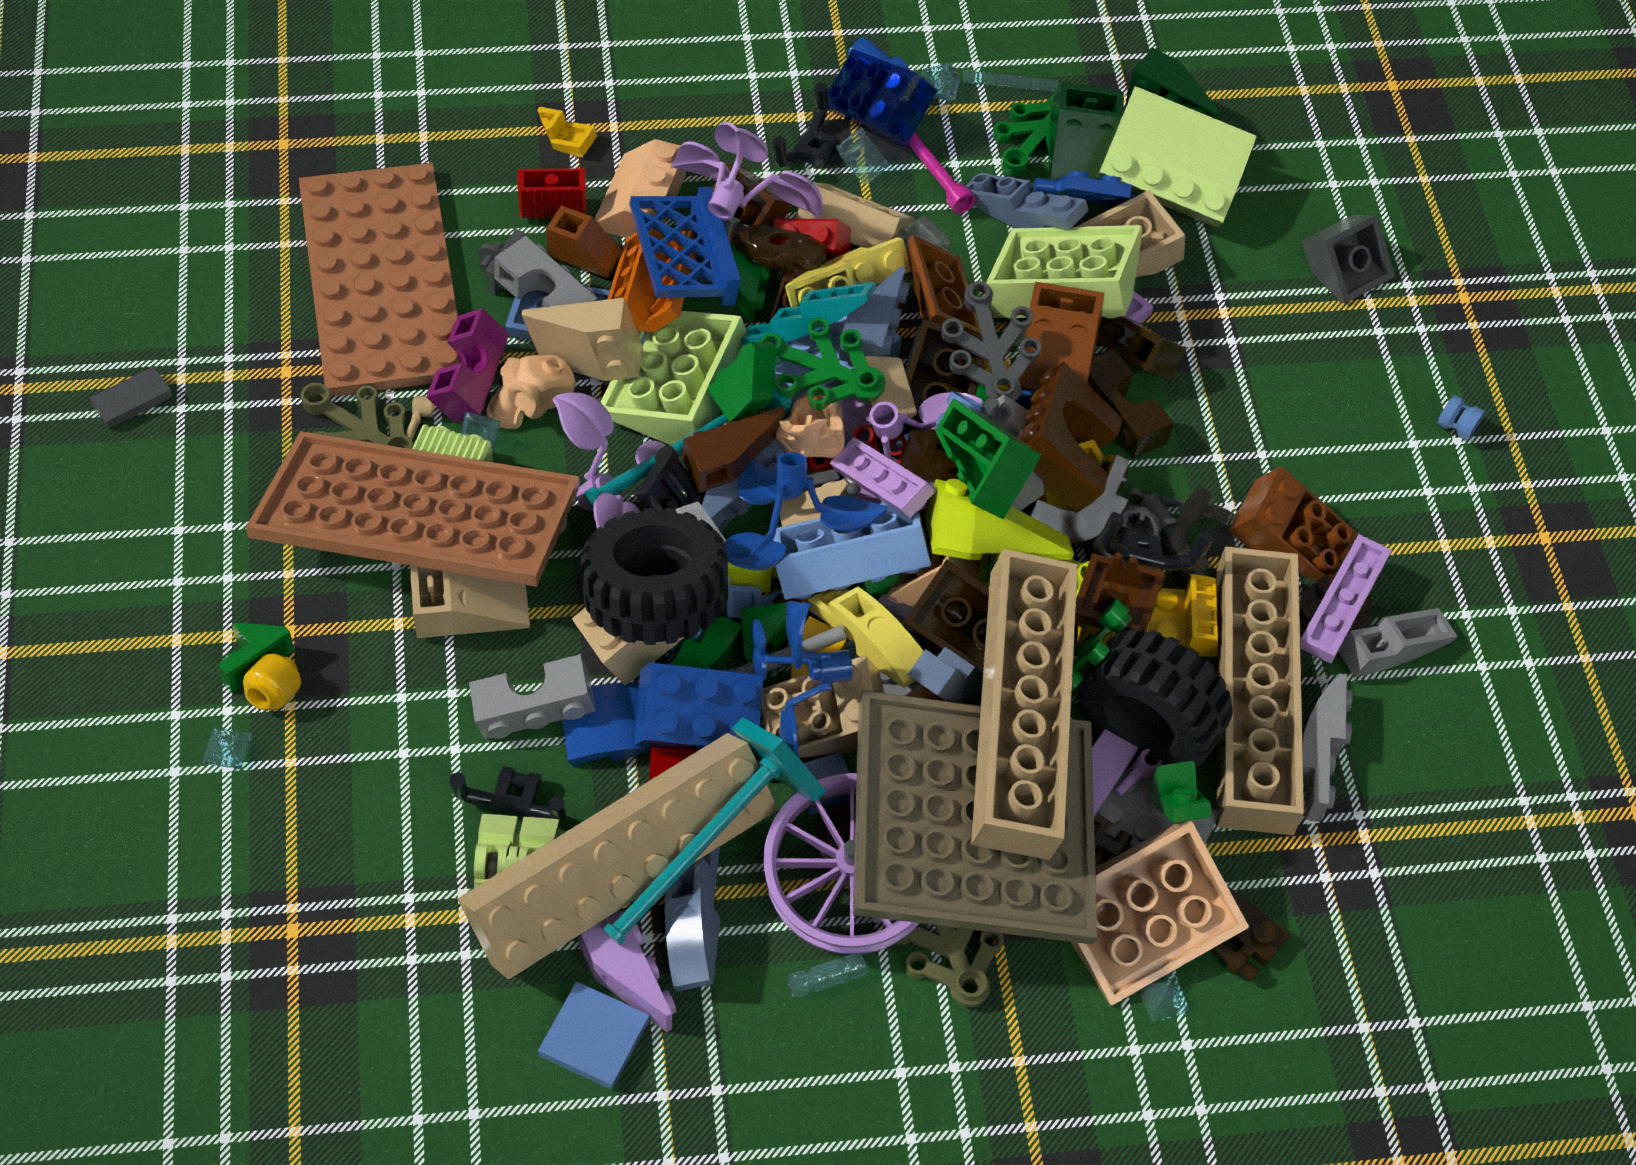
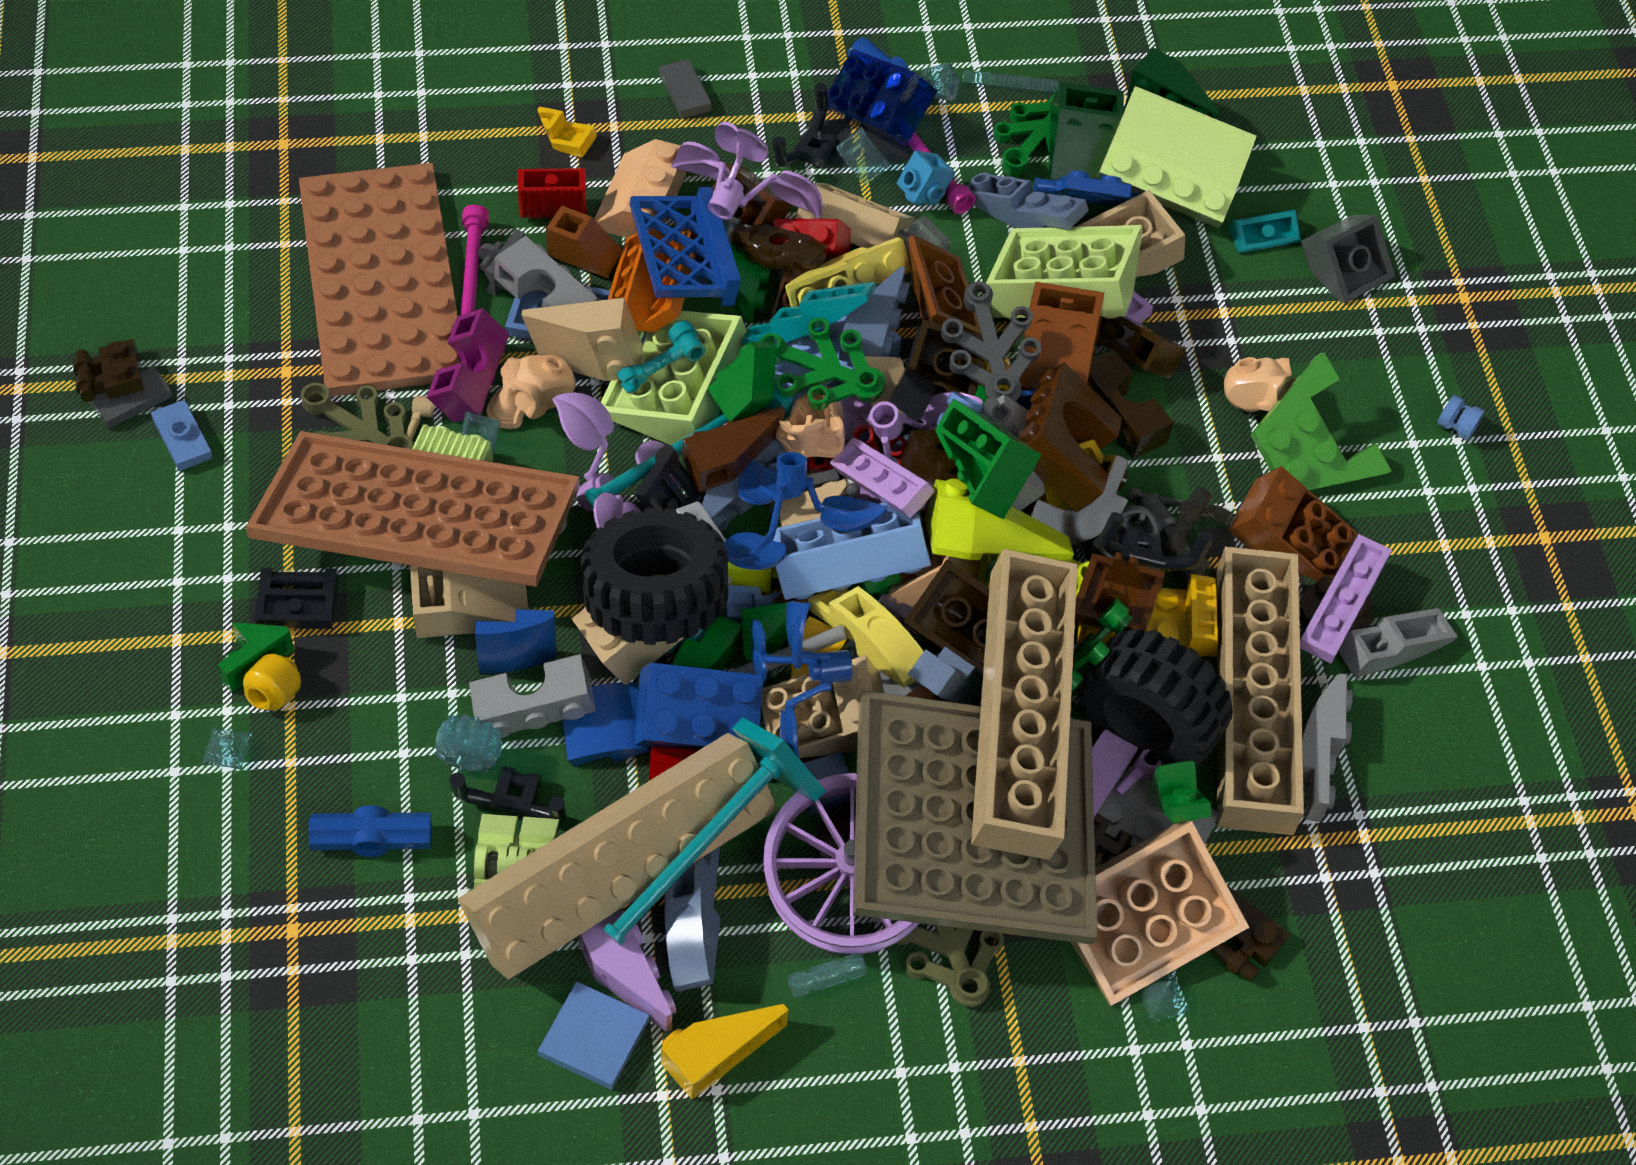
none -> dark brown plate [72,339,144,402]
none -> medium blue plate [150,400,213,471]
none -> black plate [255,568,339,629]
none -> blue piece [308,805,432,857]
none -> clear light blue gear [435,714,502,774]
none -> dark pink piece [461,205,489,315]
none -> blue slope [475,609,557,674]
none -> teal brick [617,320,706,393]
none -> dark grey tile [659,59,712,119]
none -> yellow slope [661,1004,789,1100]
none -> black slope [888,366,937,422]
none -> dark azure brick [896,150,956,206]
none -> light nougat head [1224,357,1296,412]
none -> teal slope [1227,210,1302,253]
none -> bright green wing [1250,352,1392,490]

